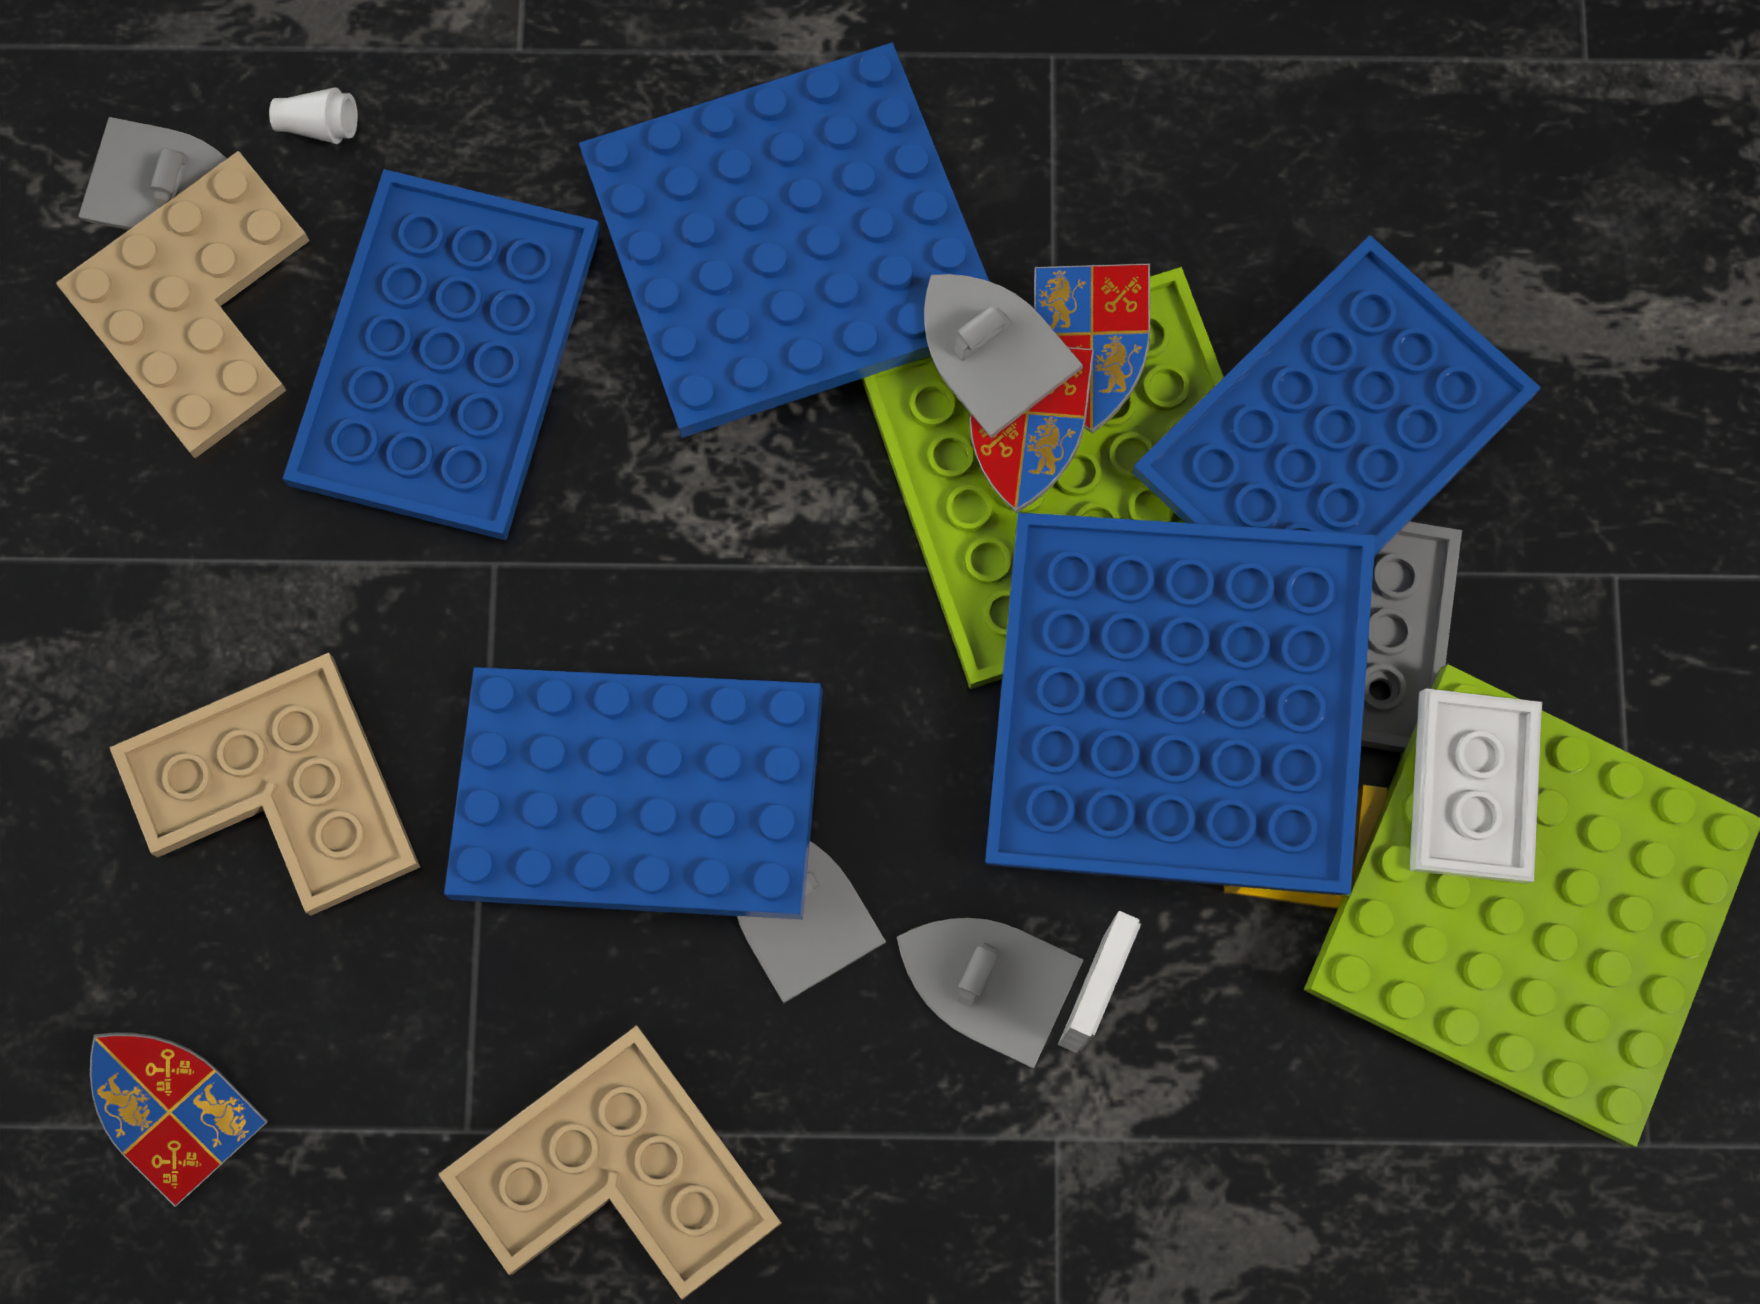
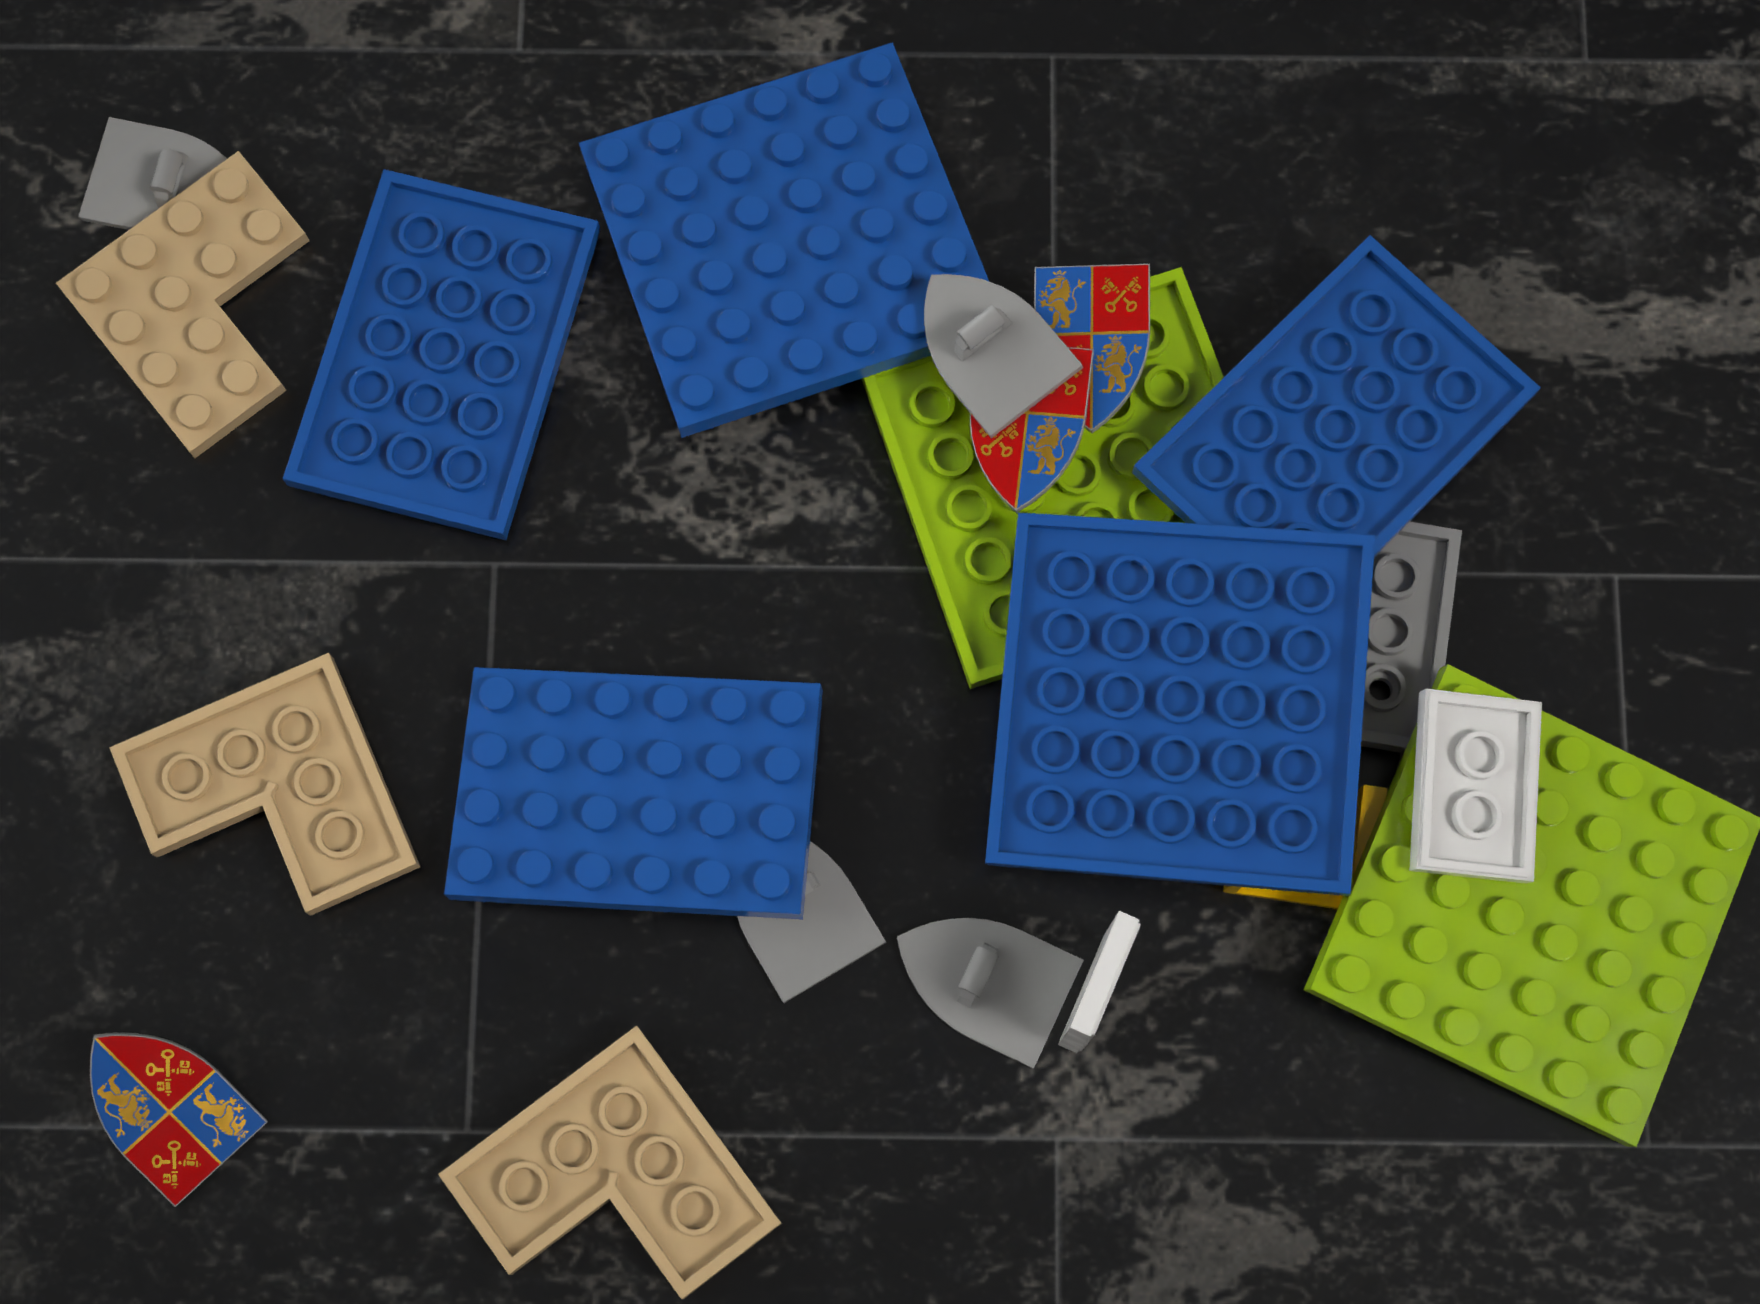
white cone [269,87,358,144] -> none

